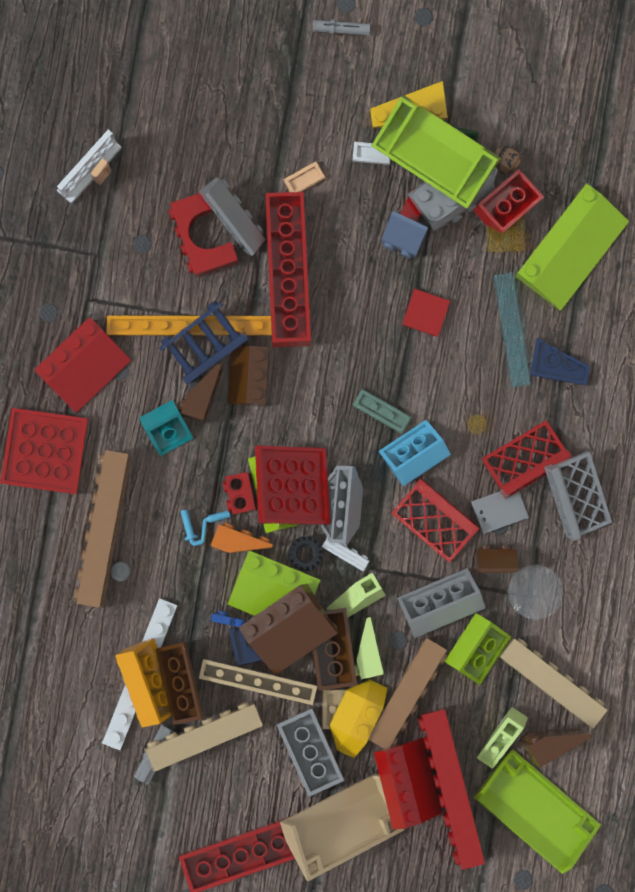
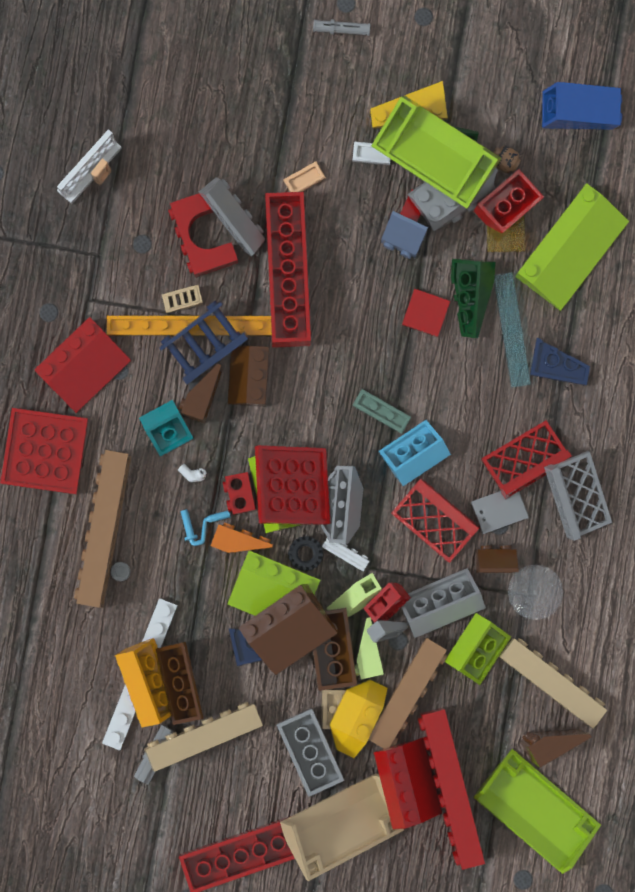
tan brick [199,659,317,705] -> none
blue plate [211,610,245,627] -> none
clear yellow plate [467,415,486,434] -> none
yellowish green slope [477,707,528,769] -> none
none -> tan slope [162,285,203,313]
none -> white arm [178,464,207,482]
none -> red brick [363,582,411,623]
none -> light grey slope [367,621,409,643]
none -> dark green wedge [451,259,496,338]
none -> blue slope [542,82,622,130]

